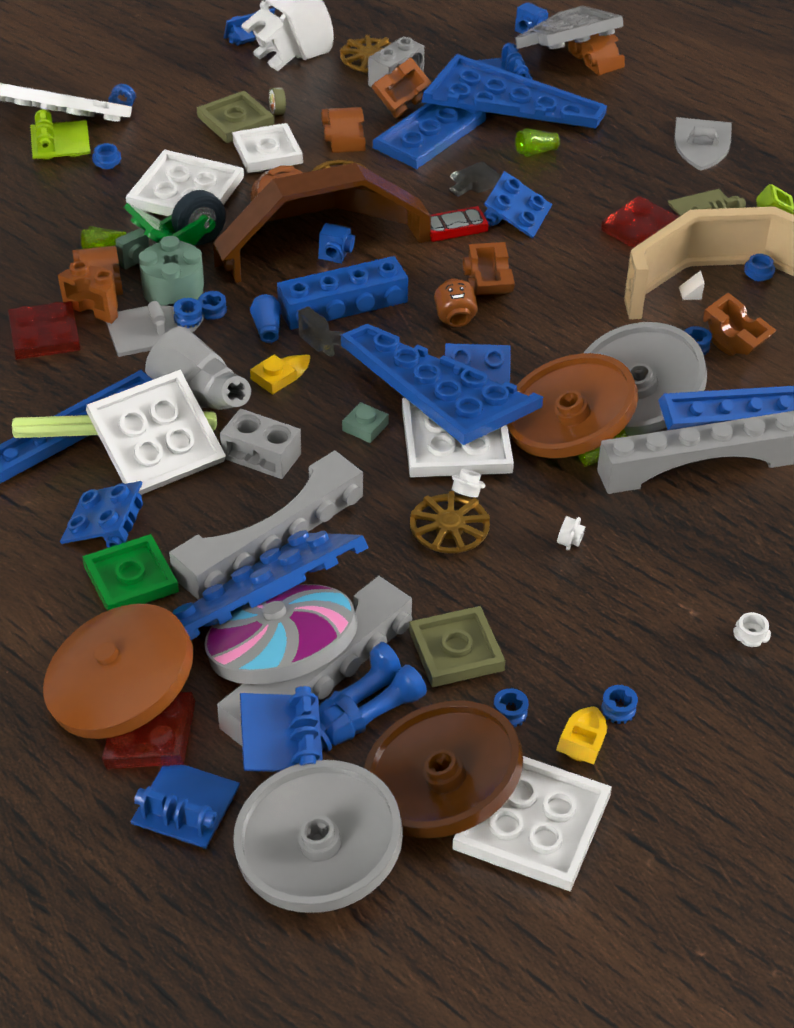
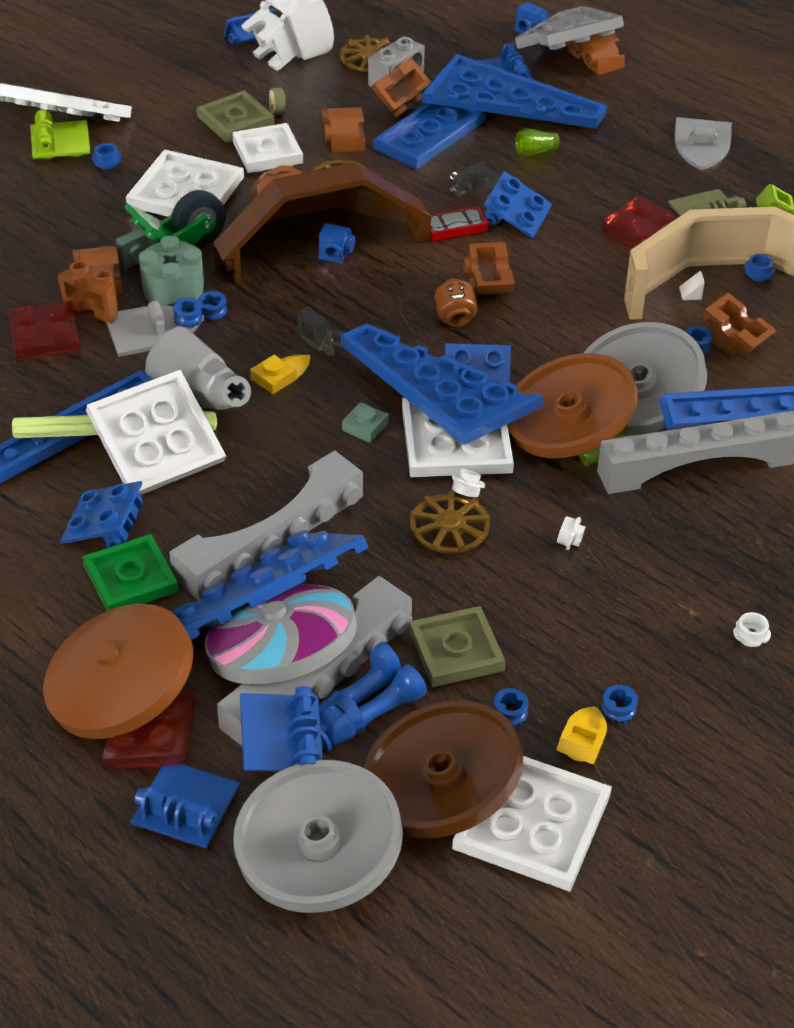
clear neon green cone [81,226,127,249] -> none
blue bush [108,84,136,106] -> none
light grey brick [220,408,301,479] -> none
blue cone [250,294,281,343] -> none
blue brick [277,256,408,330] -> none

